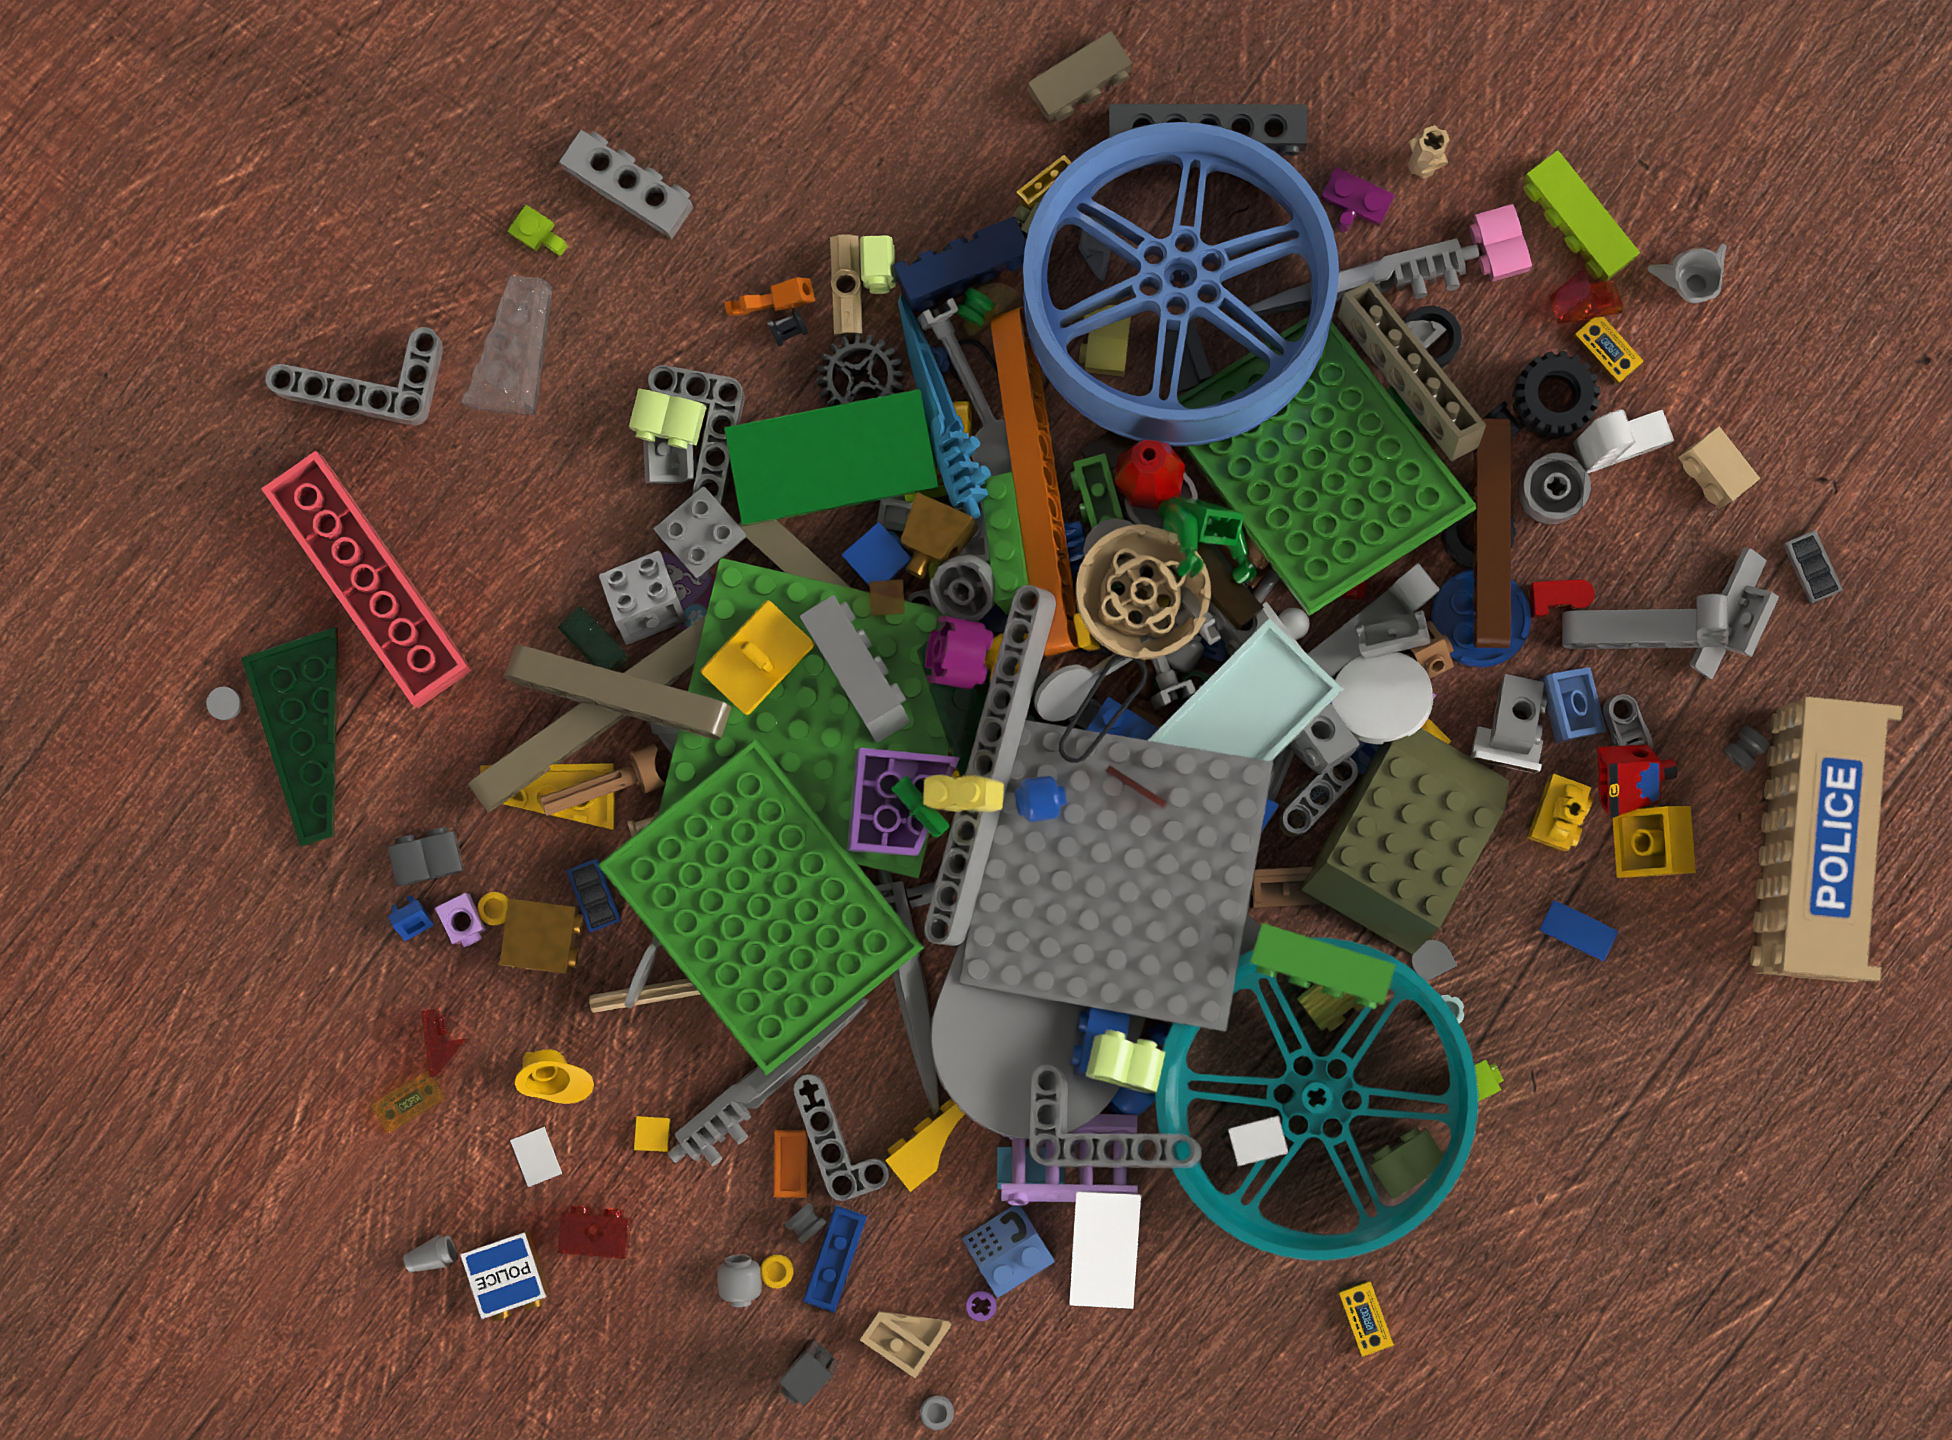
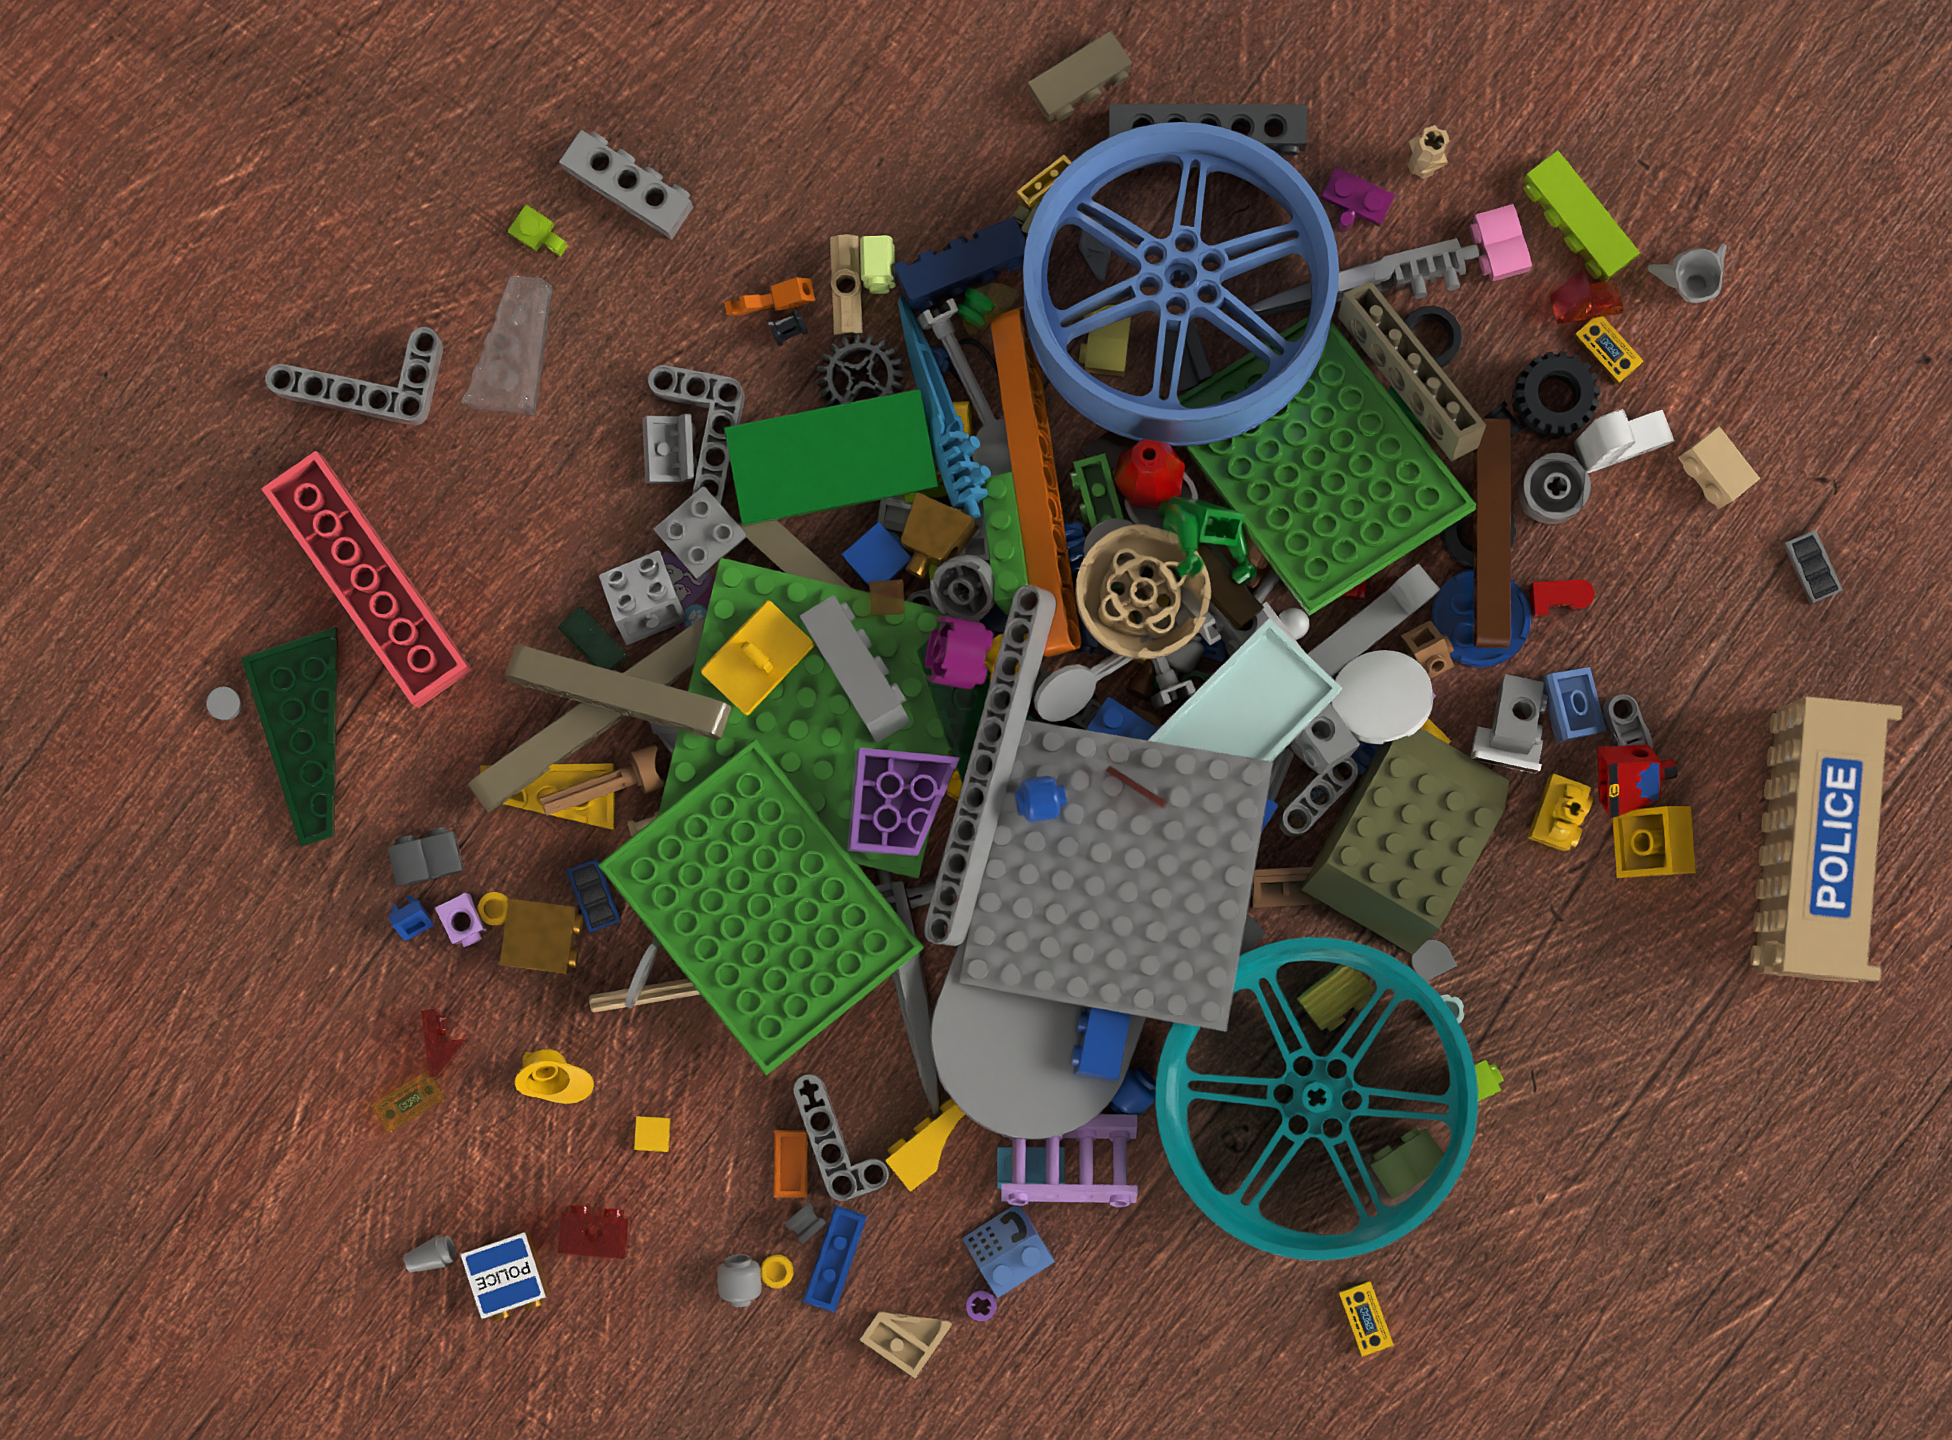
white sticker [510,1127,562,1187] -> none
yellowish green brick [629,388,706,449] -> none
light grey piece [667,998,869,1166] -> none
dark grey brick [779,1339,839,1406] -> none
green axle [891,775,949,838] -> none
light grey tile [920,1395,954,1430] -> none
light yellow brick [923,775,1004,812] -> none
light grey beam [1030,1065,1201,1168] -> none
black piece [1058,654,1147,763] -> none
white sticker [1070,1192,1141,1309] -> none
yellow tile [1073,613,1100,651] -> none
yellowish green brick [1086,1030,1165,1094] -> none
blue hand [1146,1023,1171,1046] -> none
white sticker [1229,1116,1288,1166] -> none
bright green brick [1250,923,1396,1009] -> none
light grey hinge [1355,611,1431,659] -> none
light grey tile [1406,320,1446,349] -> none
blue slope [1539,900,1619,962] -> none
light grey beam [1562,594,1728,649] -> none
light grey bracket [1690,547,1779,680] -> none
dark grey wheel [1723,725,1770,772] -> none

